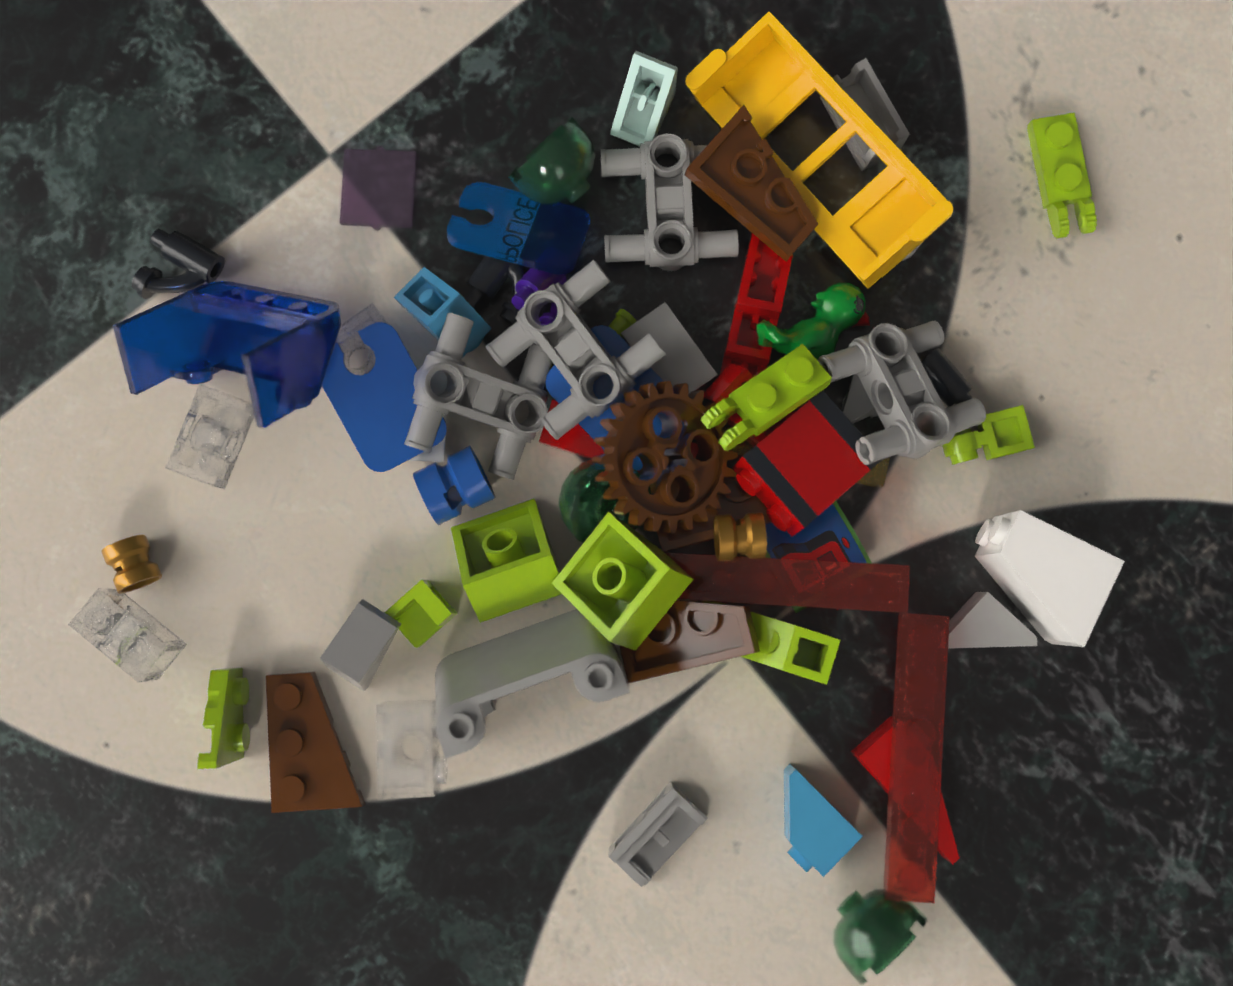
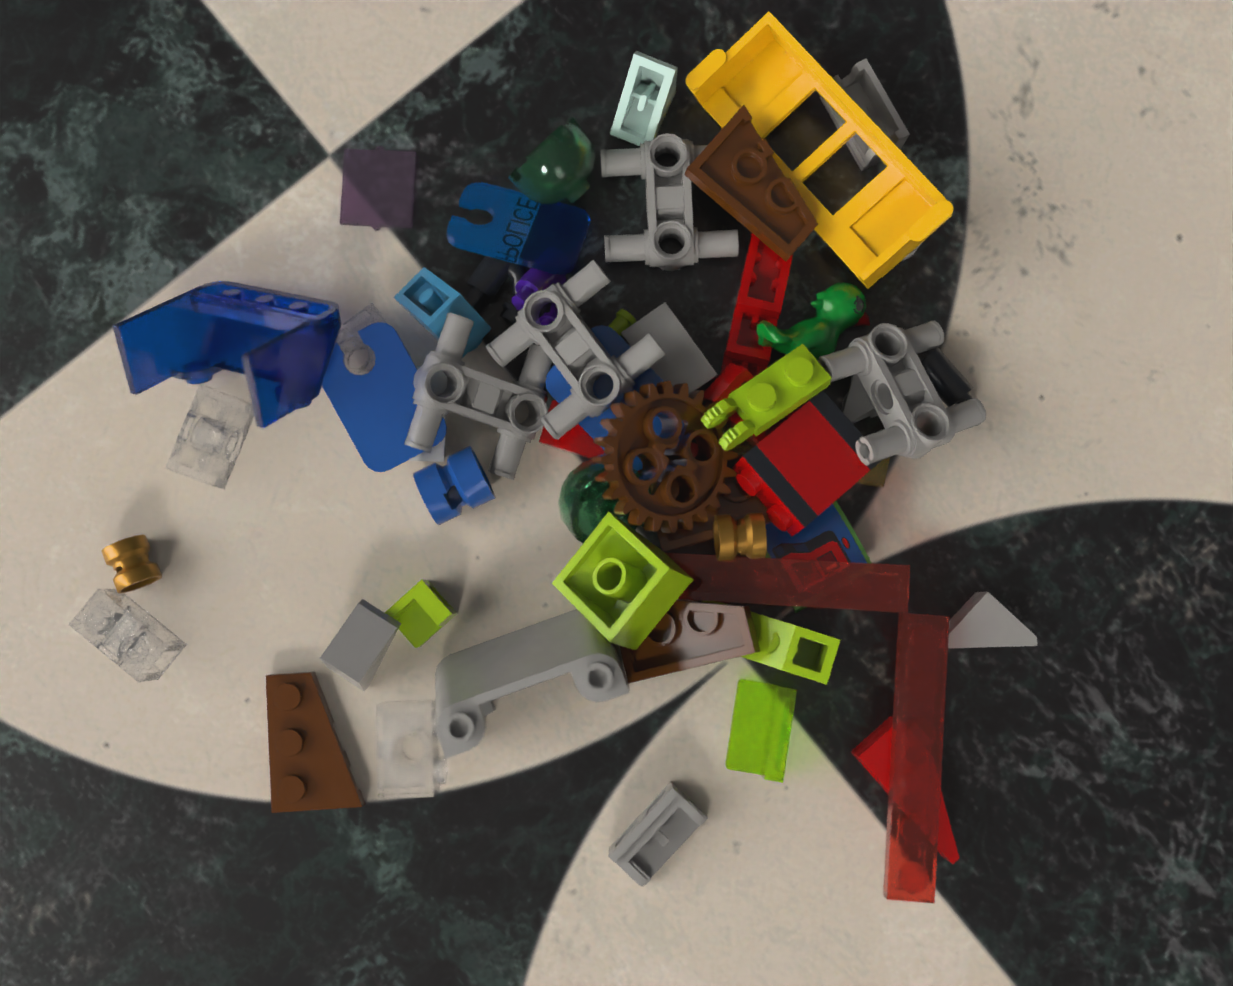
black plant [132,229,225,299] -> none
lime wing [197,668,250,769] -> none
lime slope [451,498,562,623] -> none
dark azure slope [784,764,863,877] -> none
clear green cylinder [833,889,927,984] -> none
lime plate [942,405,1035,465] -> none
white slope [975,510,1124,647] -> none
lime hinge [1027,112,1097,239] -> none
none -> clear neon green panel [725,679,797,783]

